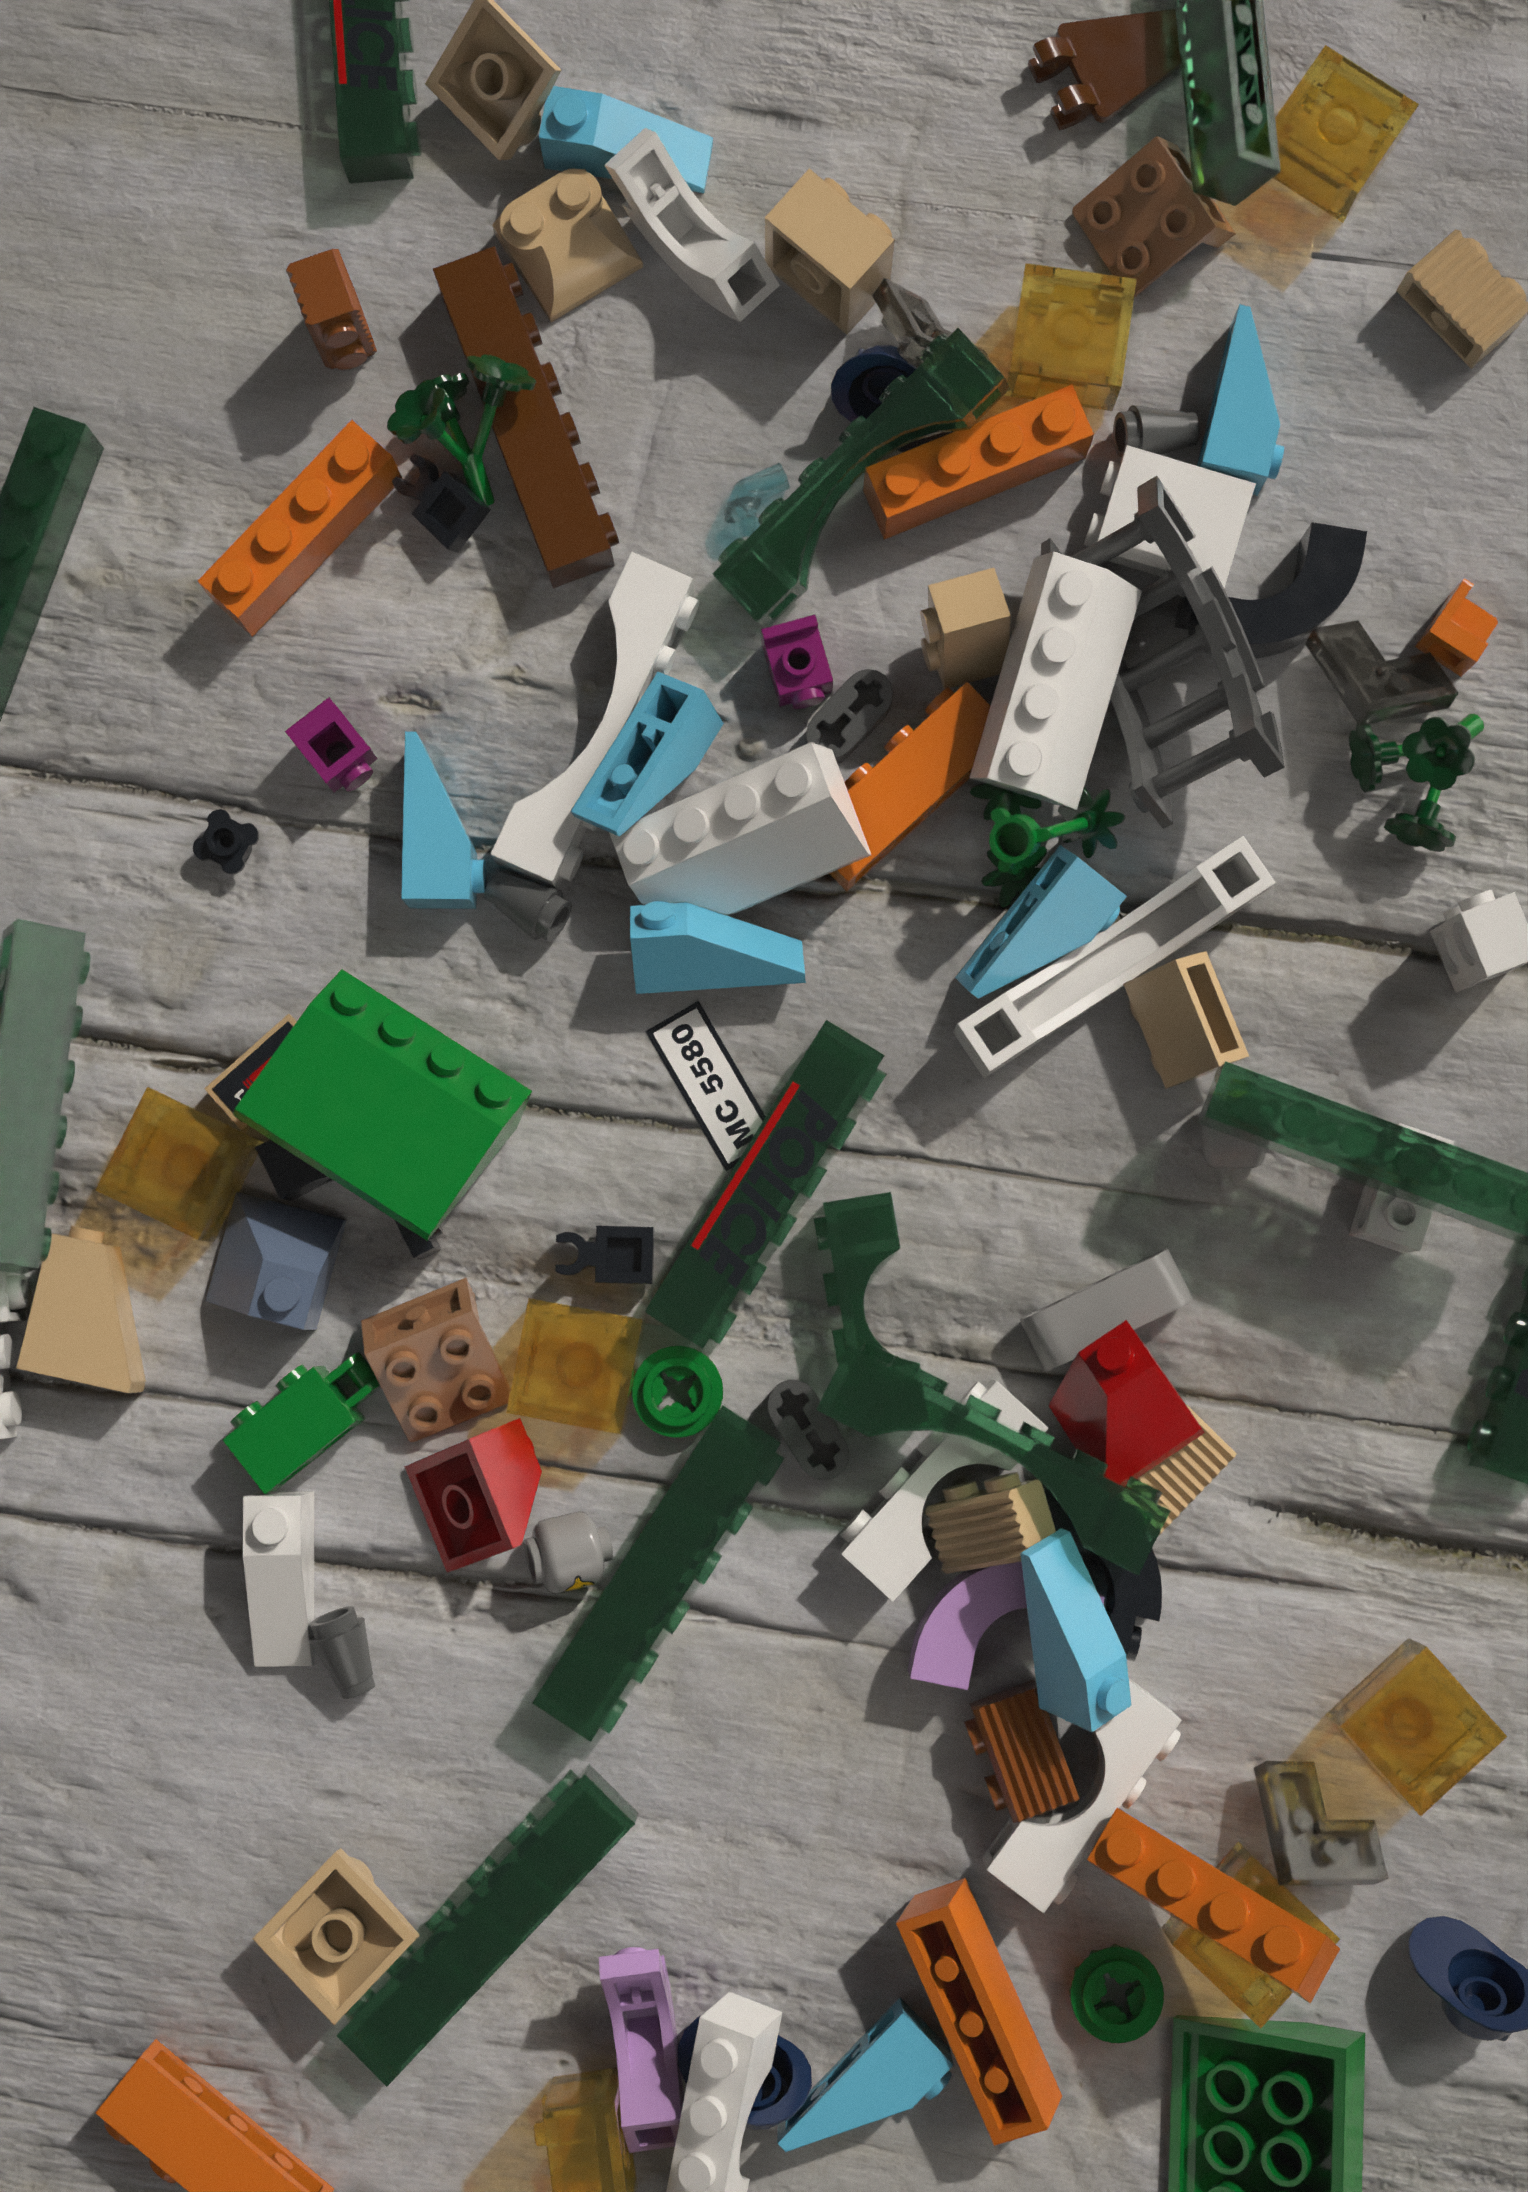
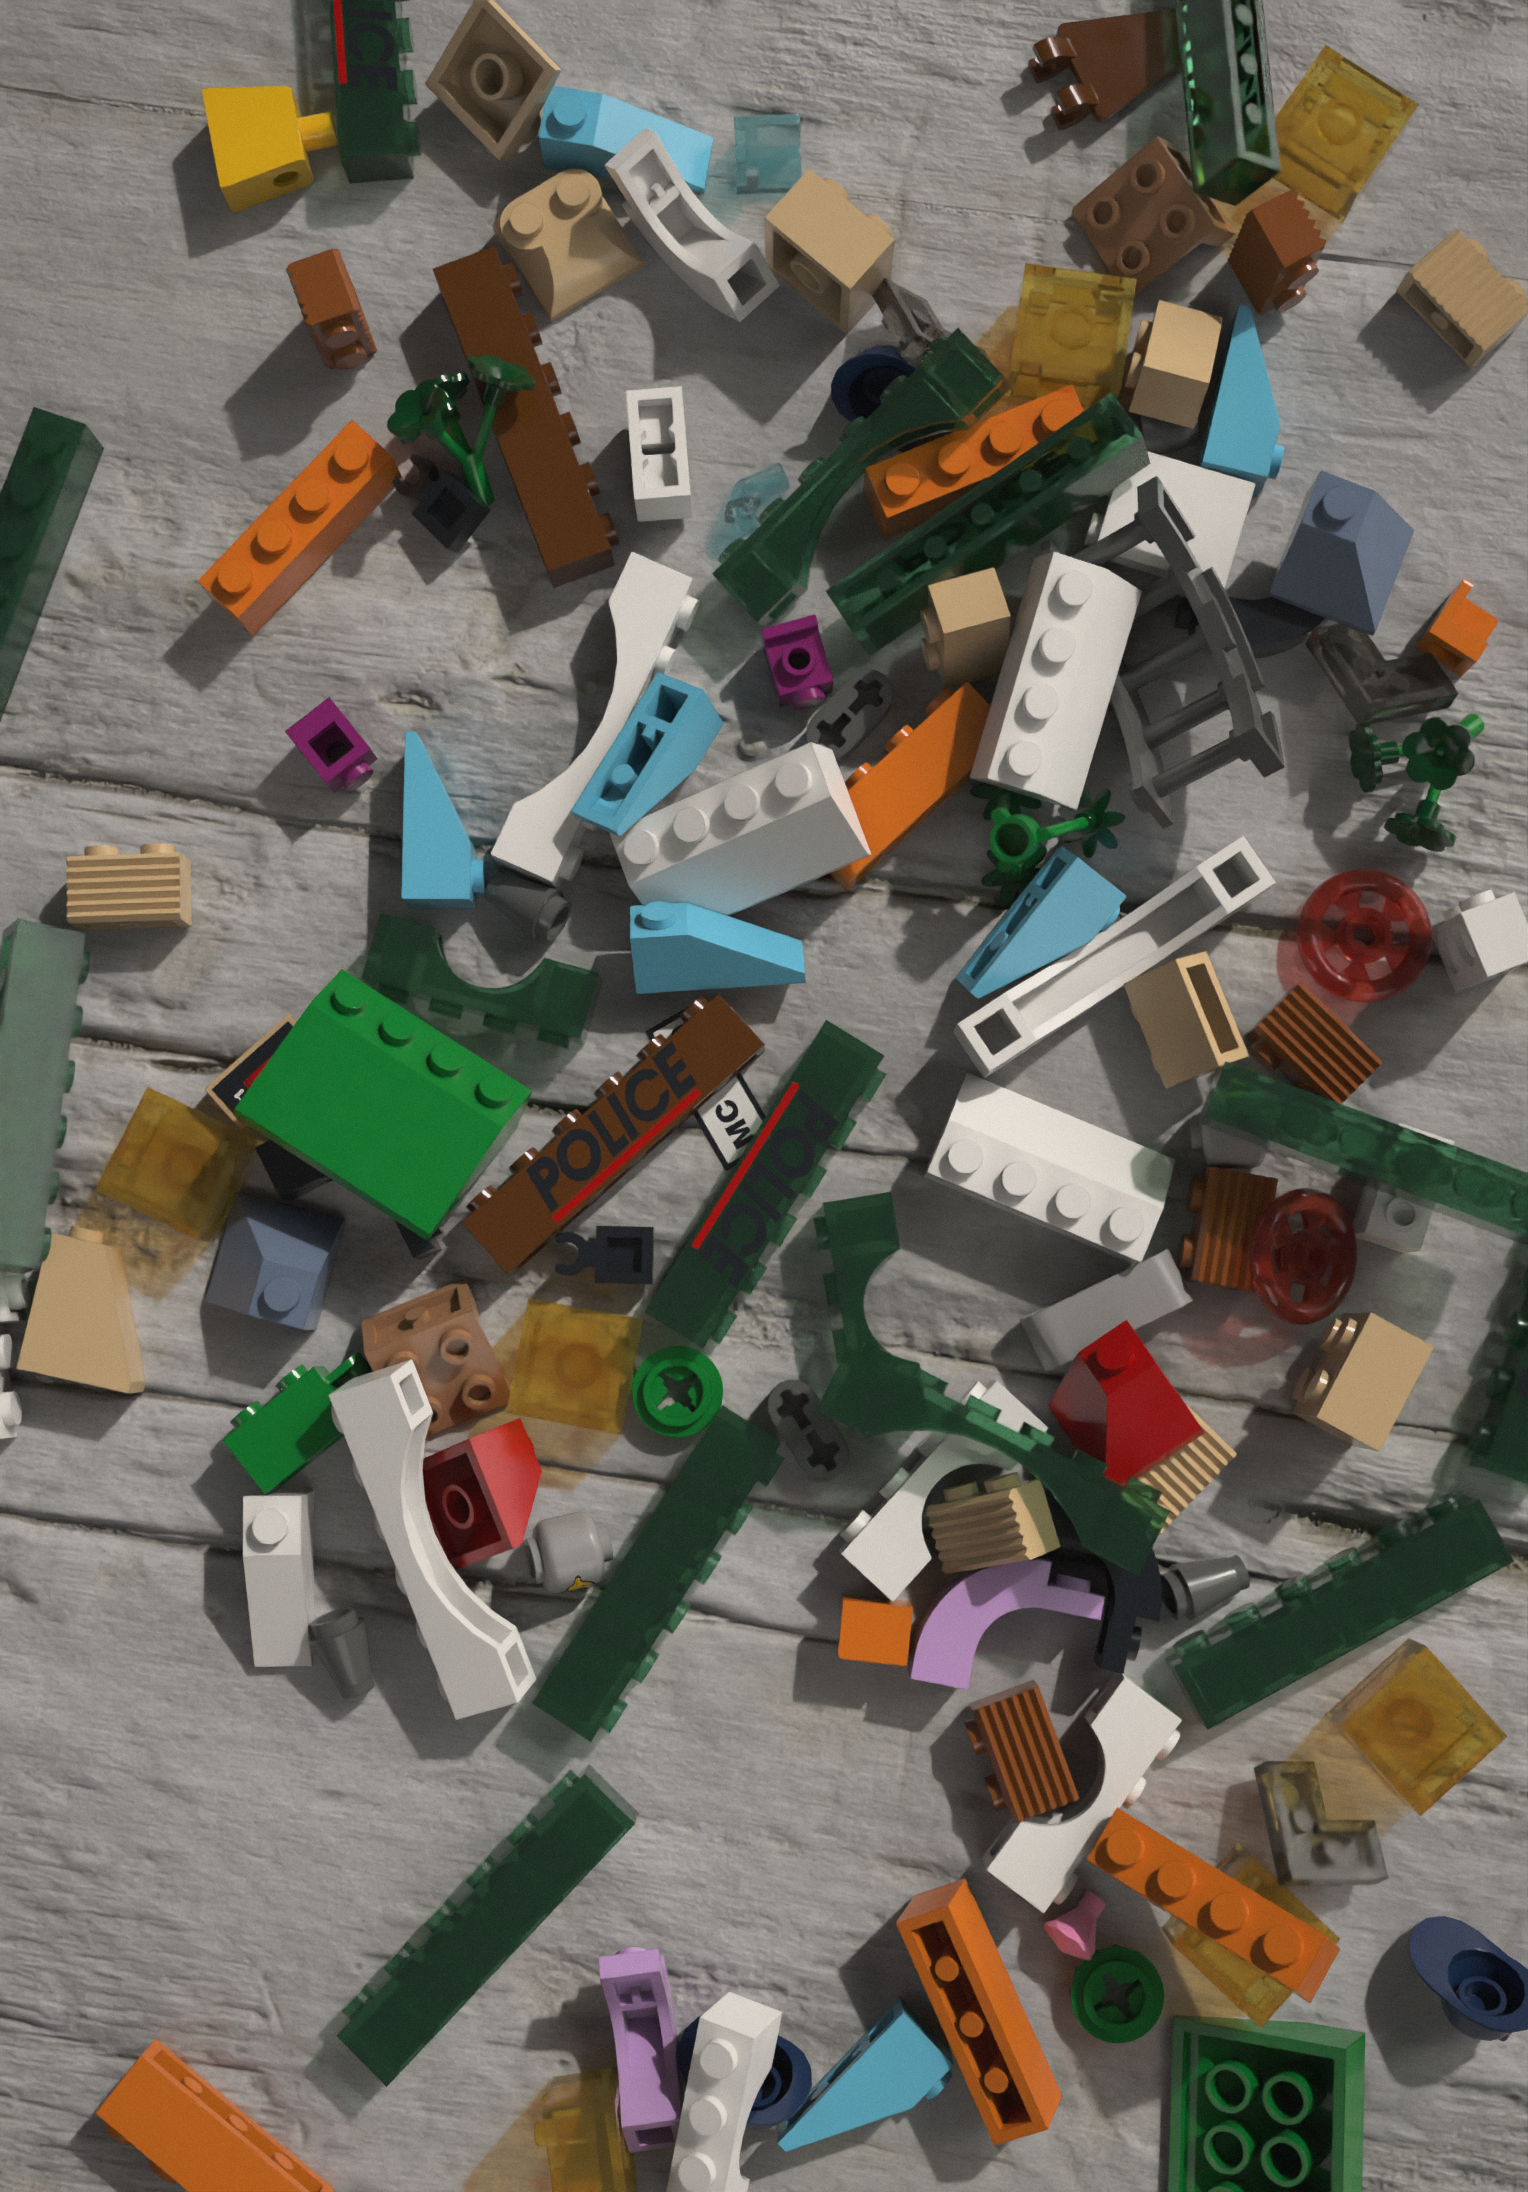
black plate [193,809,259,875] -> none
tan slope [252,1848,420,2025] -> none
medium azure slope [1020,1528,1132,1732] -> none
none -> tan brick [66,843,192,931]
none -> yellow torso [202,86,339,213]
none -> white arch [329,1359,537,1720]
none -> clear green arch [361,913,603,1050]
none -> reddish brown brick [462,994,765,1275]
none -> white brick [626,386,693,522]
none -> clear light blue panel [734,114,801,194]
none -> clear green brick [826,392,1151,657]
none -> orange panel [838,1594,913,1666]
none -> white slope [923,1073,1175,1264]
none -> bright pink rock [1044,1891,1106,1961]
none -> tan brick [1124,300,1223,429]
none -> dark grey cone [1161,1555,1250,1621]
none -> clear green brick [1165,1492,1514,1730]
none -> dark orange brick [1177,1167,1278,1293]
none -> dark orange brick [1227,189,1326,315]
none -> dark orange brick [1245,982,1383,1114]
none -> clear red plate [1249,1188,1358,1325]
none -> sand blue slope [1267,470,1414,636]
none -> tan brick [1292,1312,1434,1452]
none -> clear red plate [1297,869,1432,1002]

